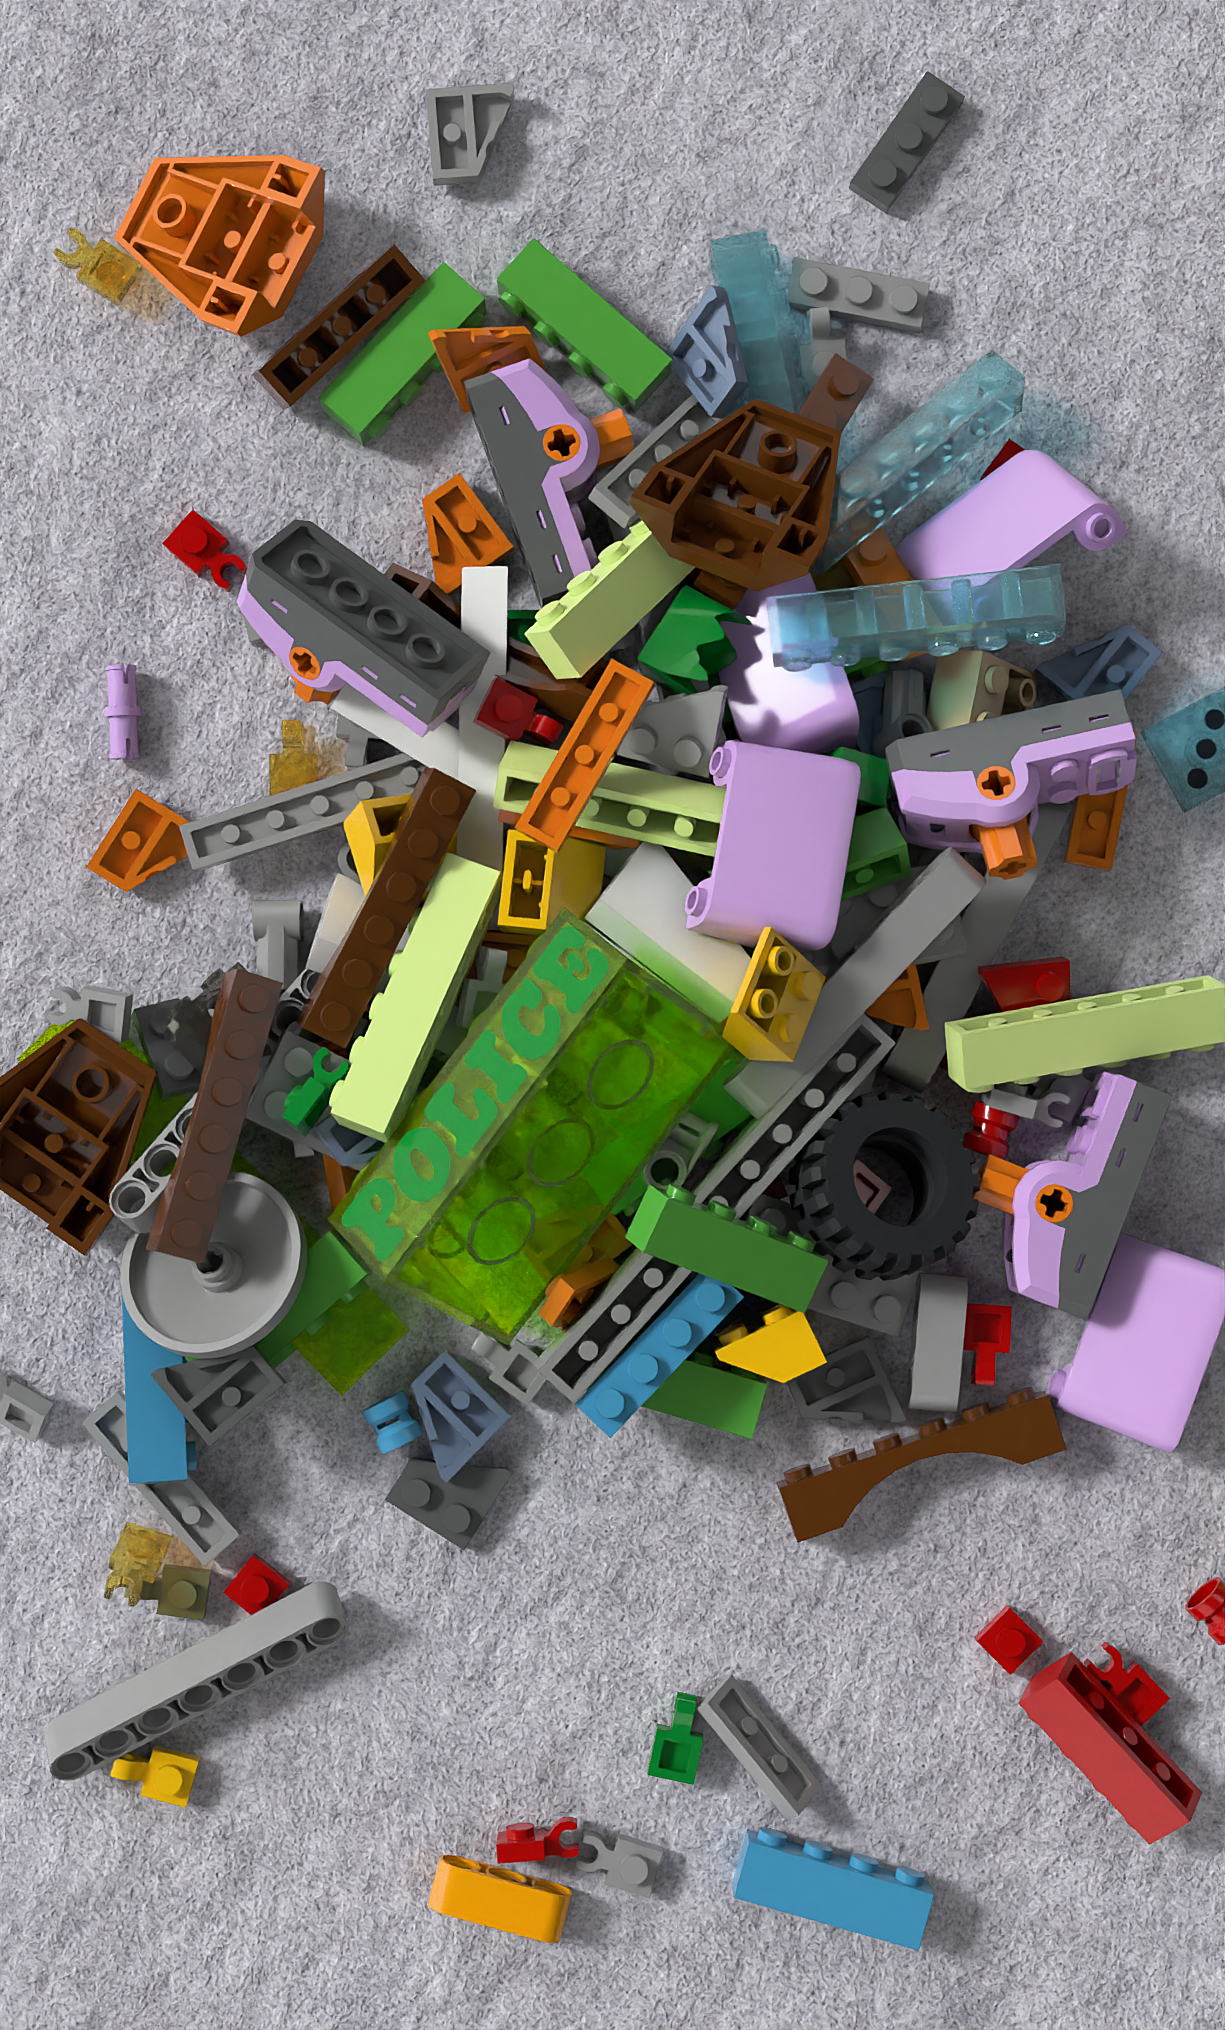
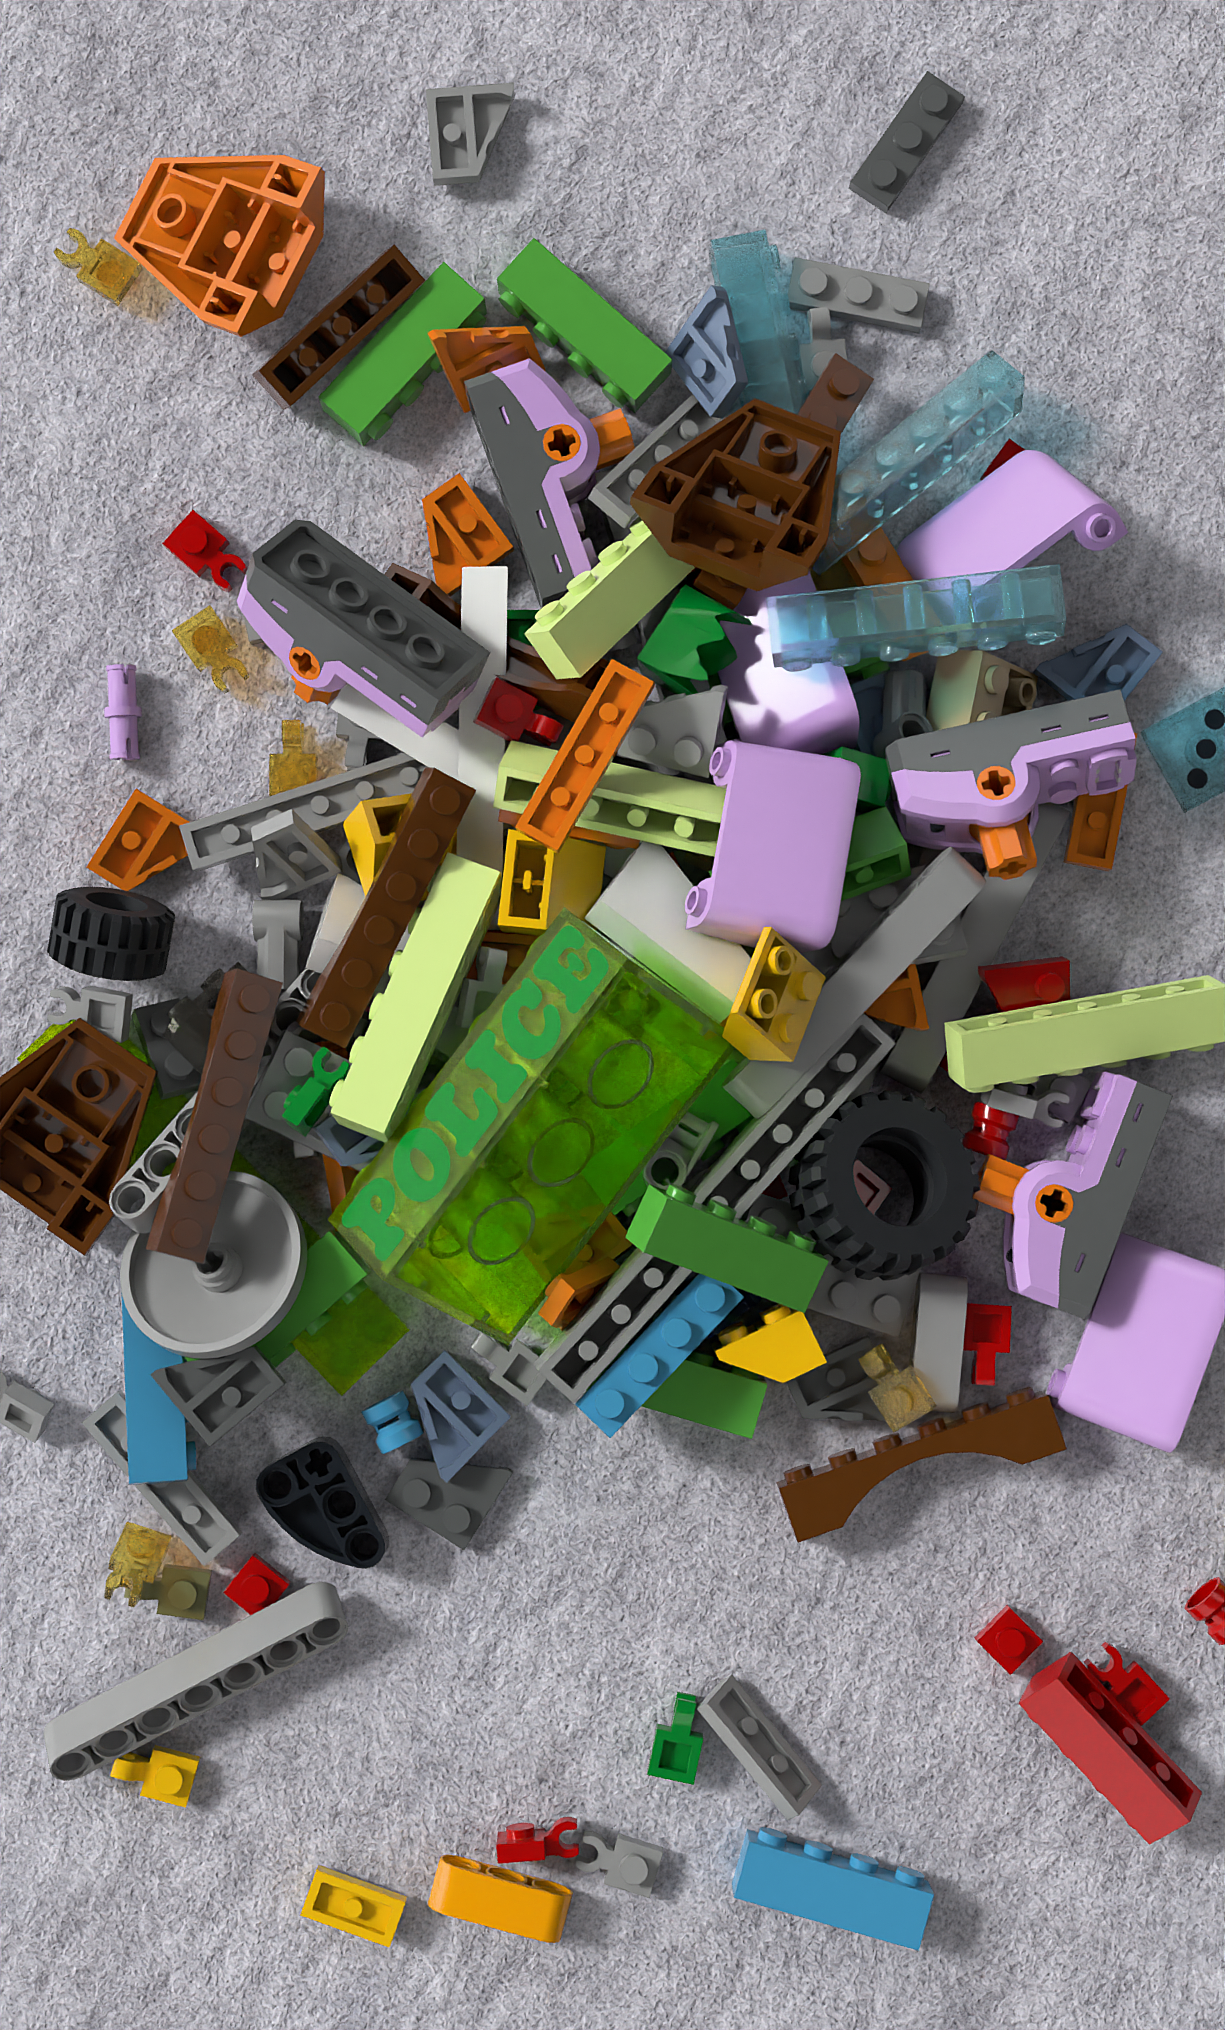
none -> black tyre [47,887,175,981]
none -> clear yellow plate [171,605,249,694]
none -> light grey wing [251,809,343,900]
none -> black beam [256,1436,389,1569]
none -> yellow plate [300,1865,407,1948]
none -> clear yellow plate [859,1343,937,1433]

